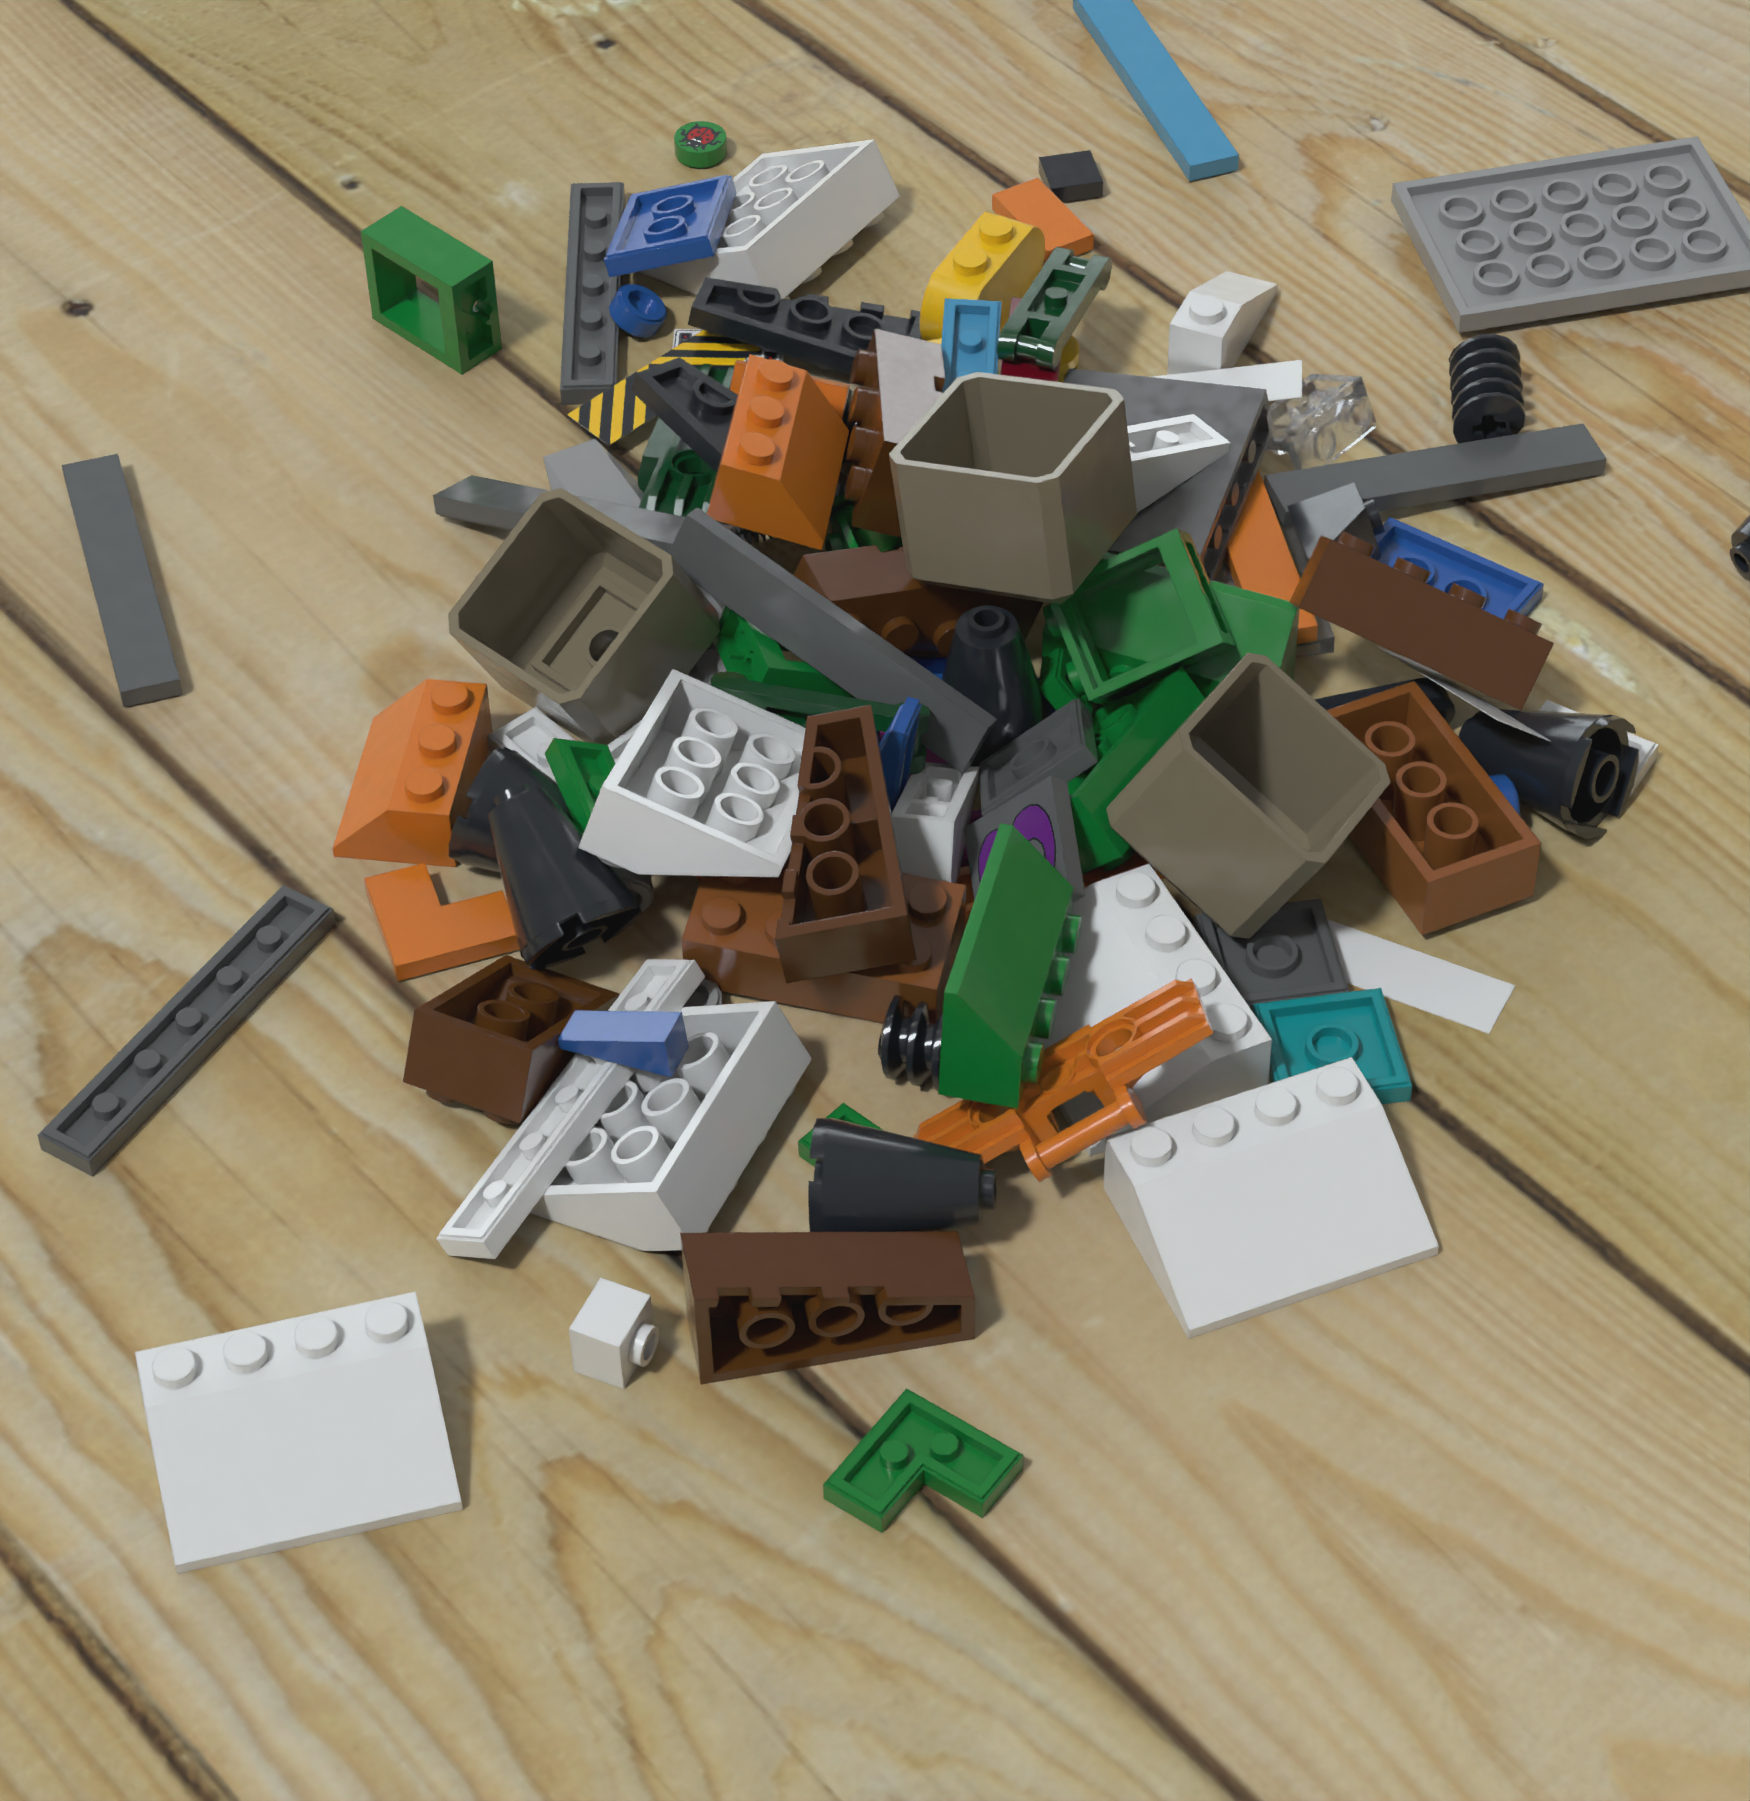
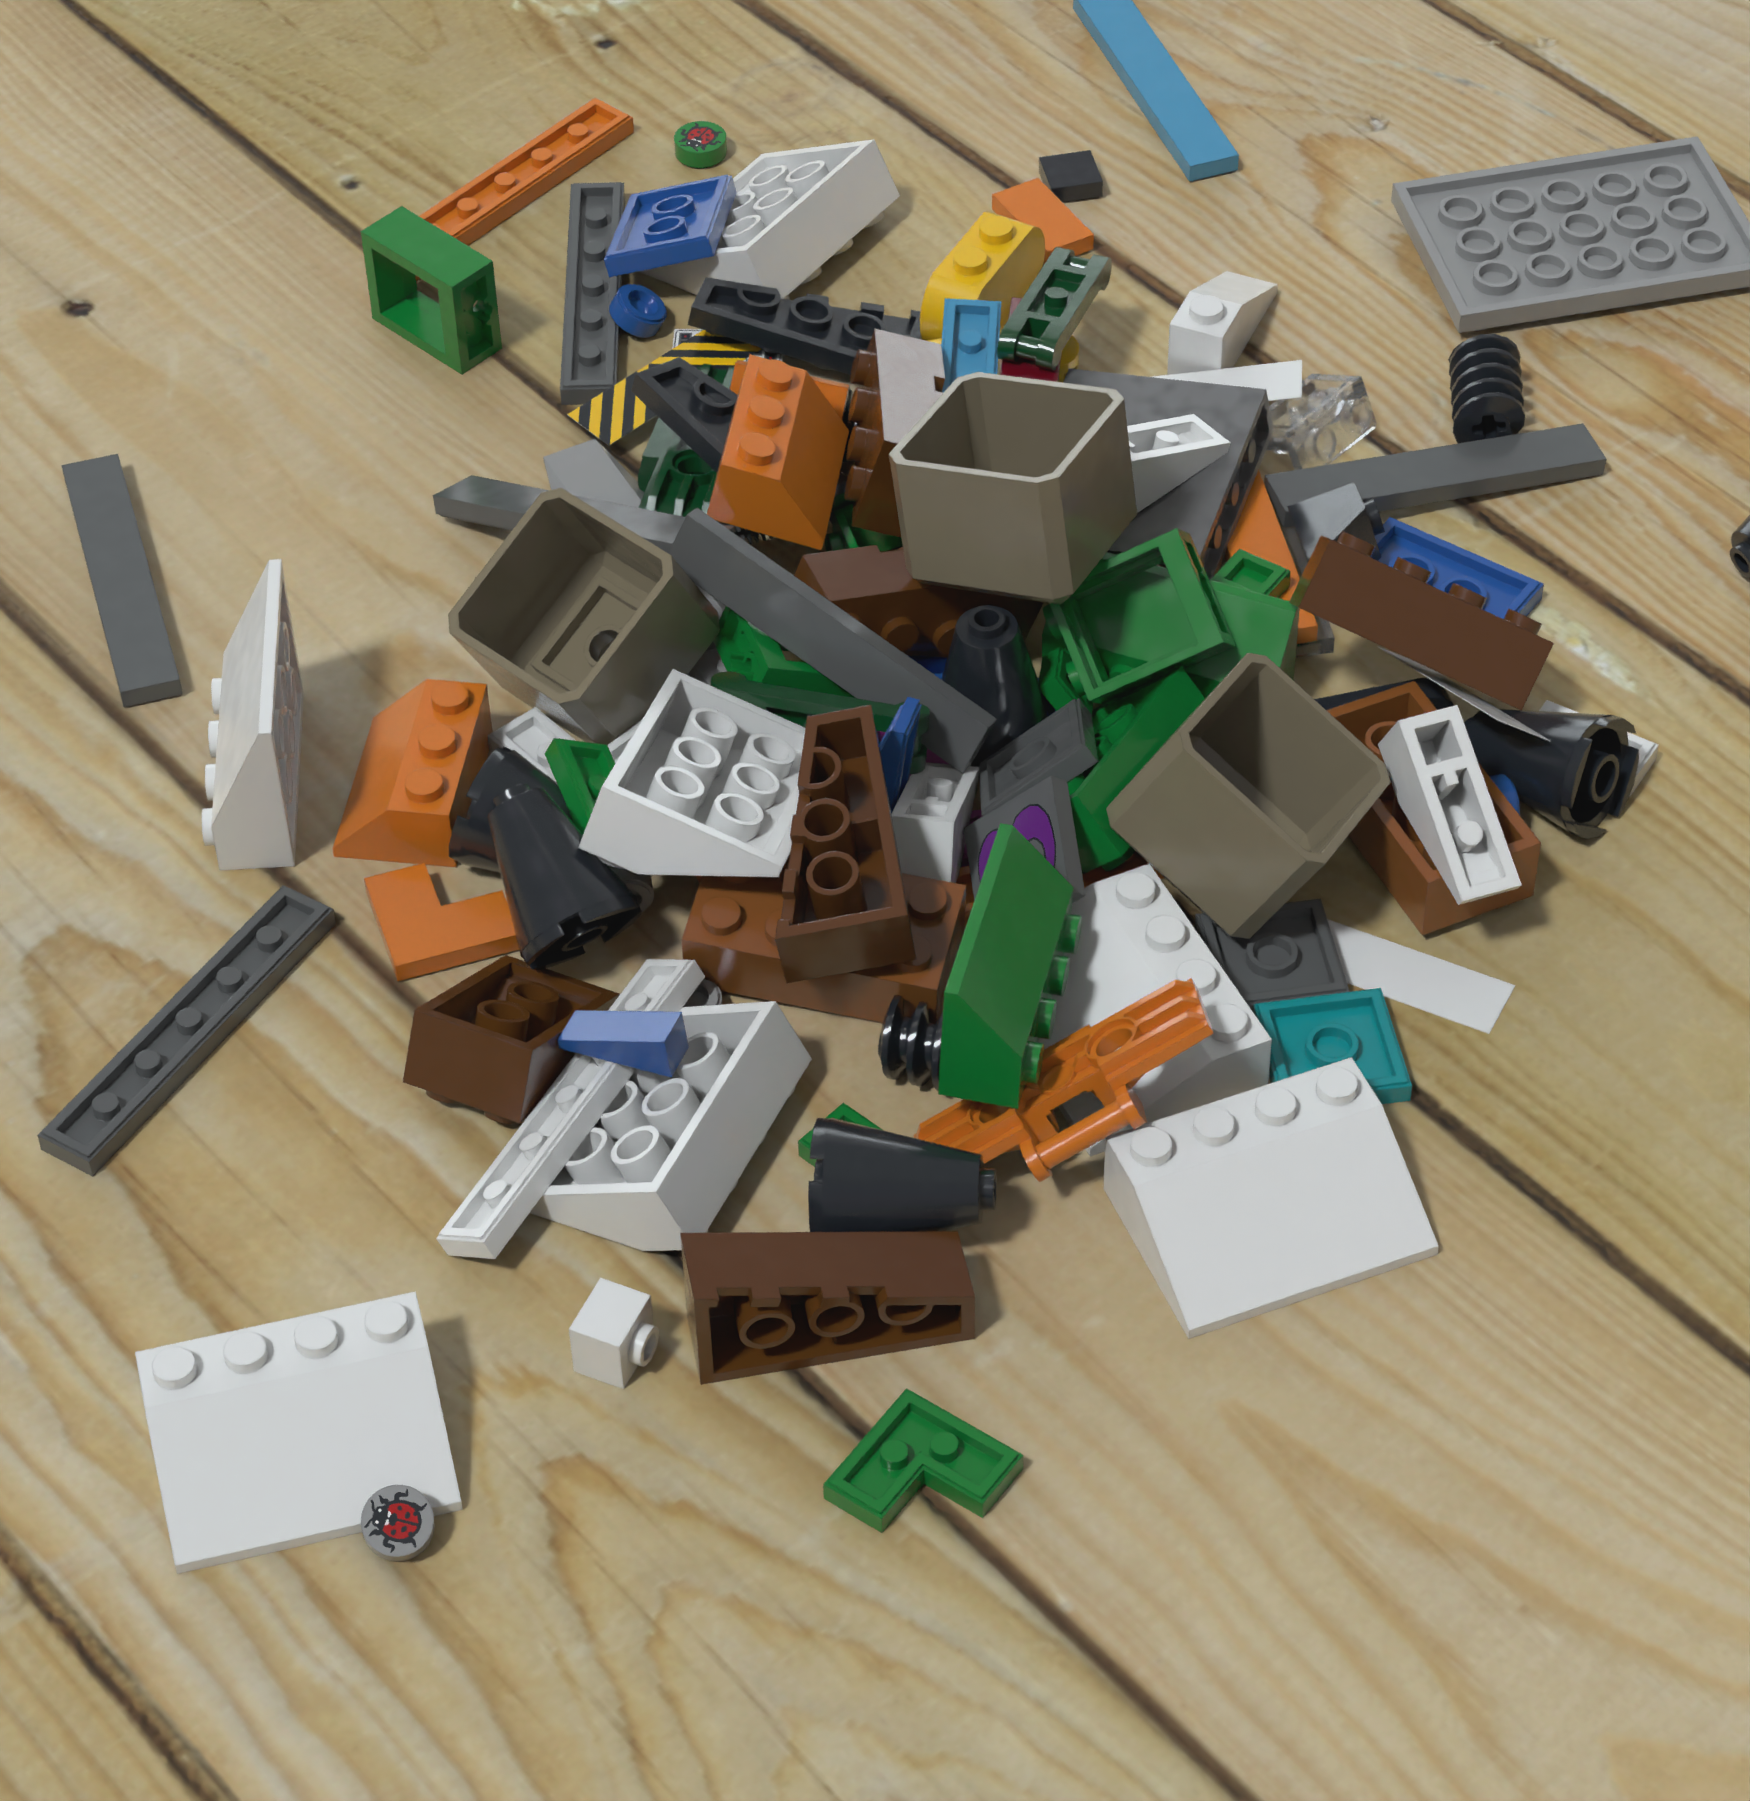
none -> white slope [202,559,304,870]
none -> tile [361,1485,435,1562]
none -> orange tile [416,98,634,281]
none -> green tile [1211,549,1291,598]
none -> white slope [1378,705,1521,905]

